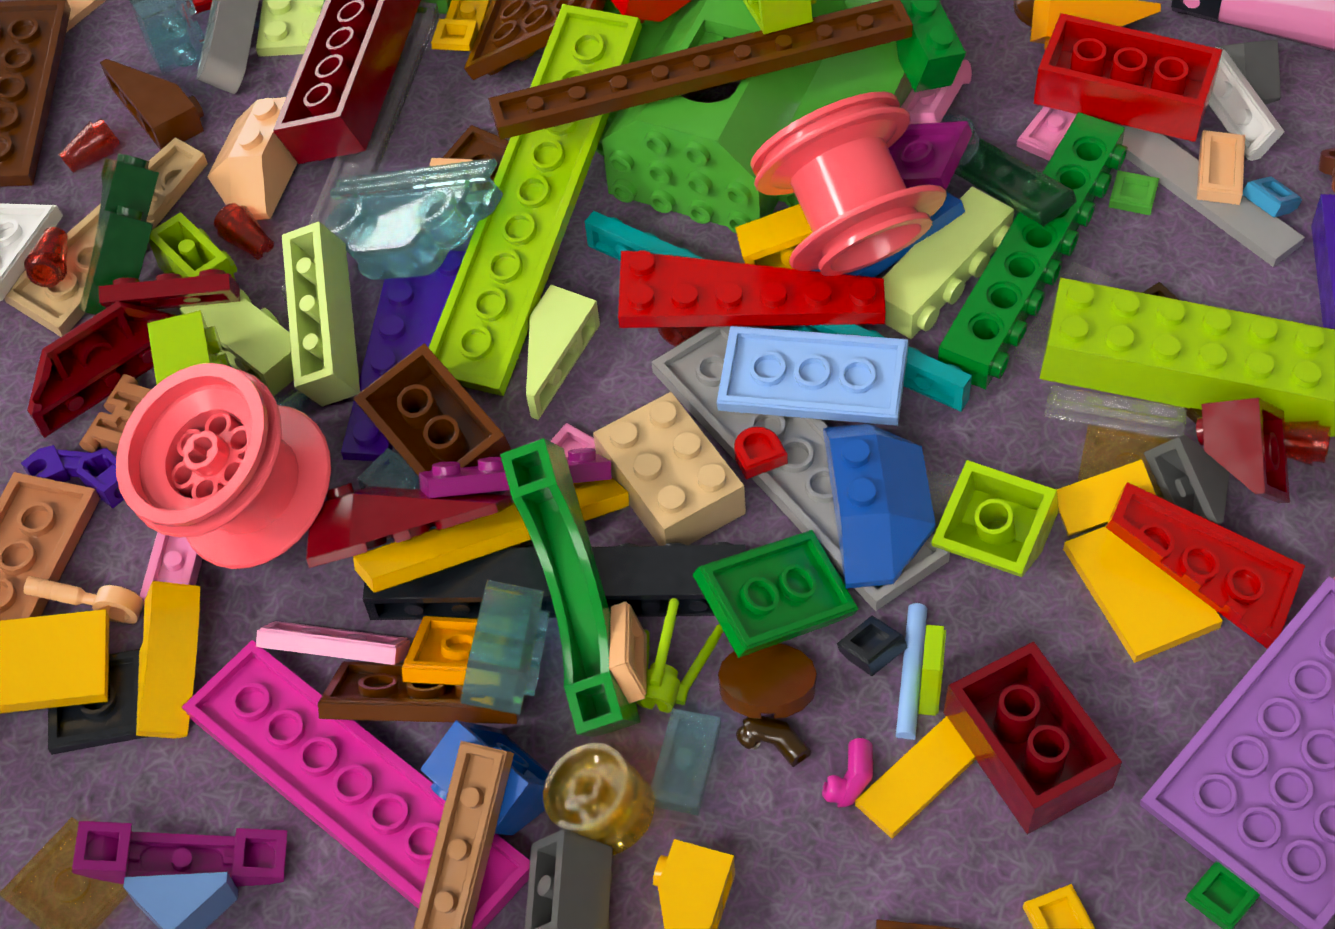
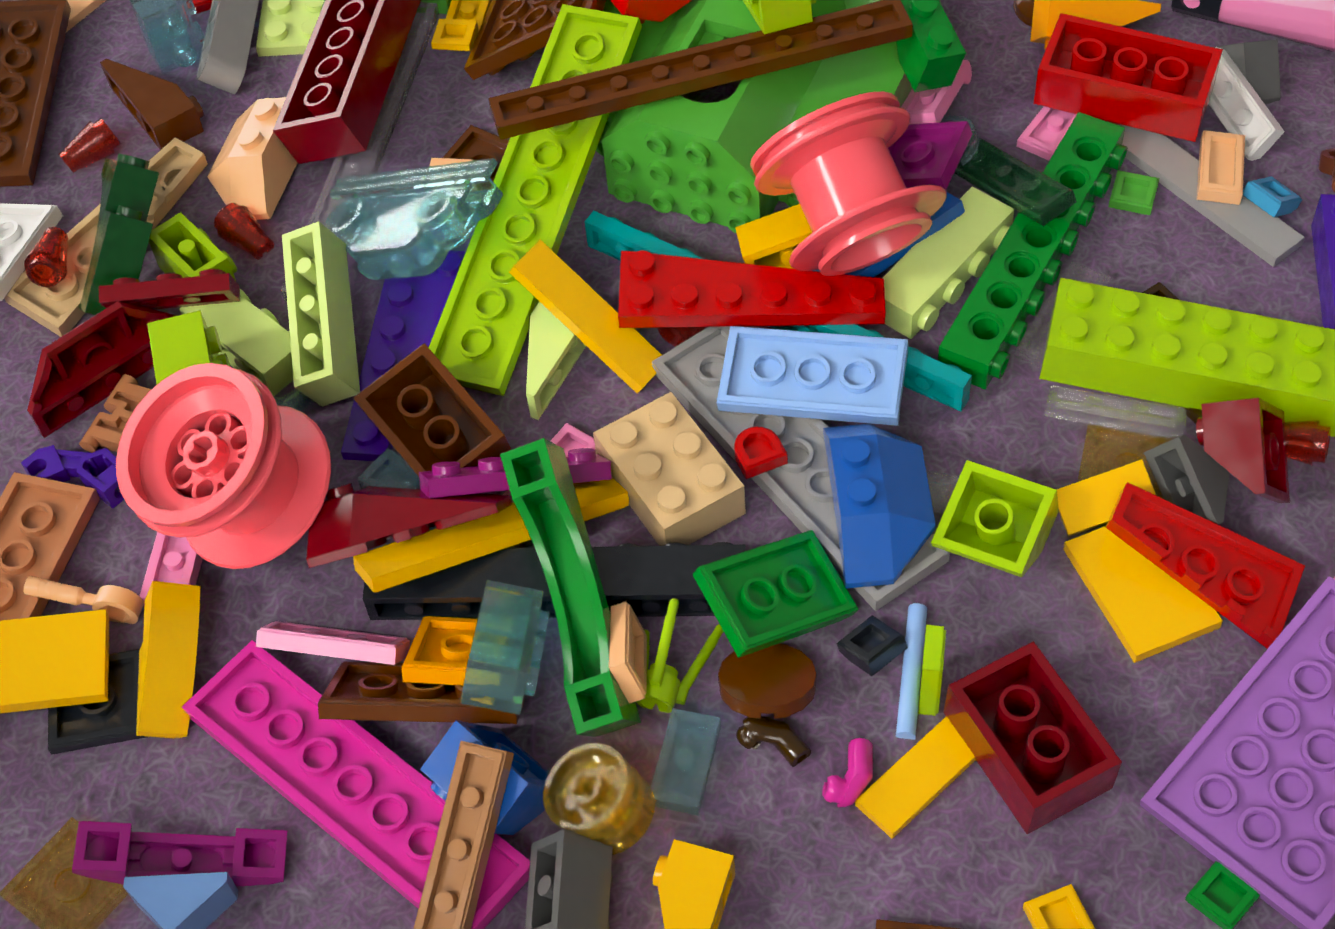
none -> yellow tile [509,239,662,393]

